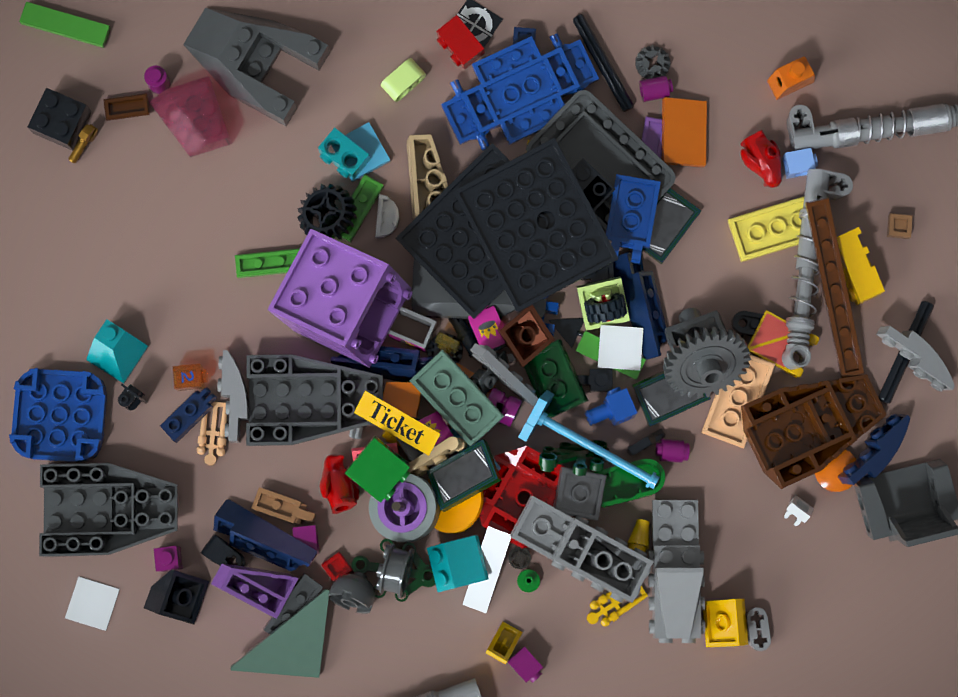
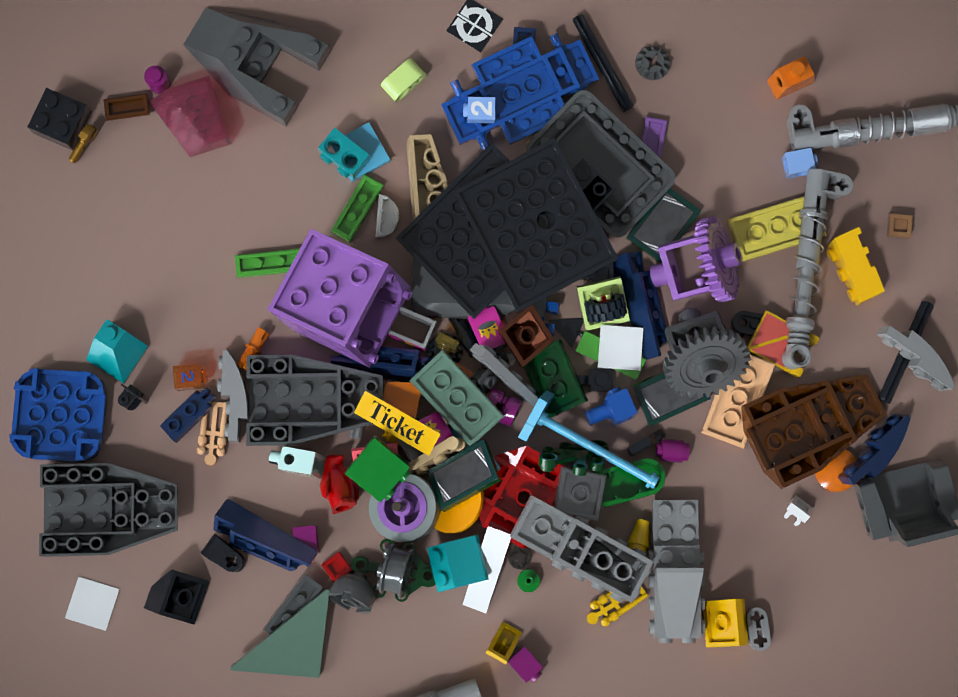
bright green tile [19,2,111,48] -> none
magenta brick [153,546,183,572] -> none
medium lavender wedge [211,563,299,619] -> none
medium nougat hinge [251,487,316,524] -> none
black gear [297,183,357,240] -> none
red brick [436,15,485,70] -> none
blue tile [606,174,661,264] -> none
magenta brick [639,75,673,102] -> none
orange tile [662,97,707,167] -> none
red animal [740,130,782,188] -> none
reddish brown plate [805,197,864,378] -> none
none -> orange axle [237,327,270,371]
none -> light aqua torso [269,446,326,479]
none -> light blue brick [463,97,495,123]
none -> medium lavender piece [650,216,742,302]

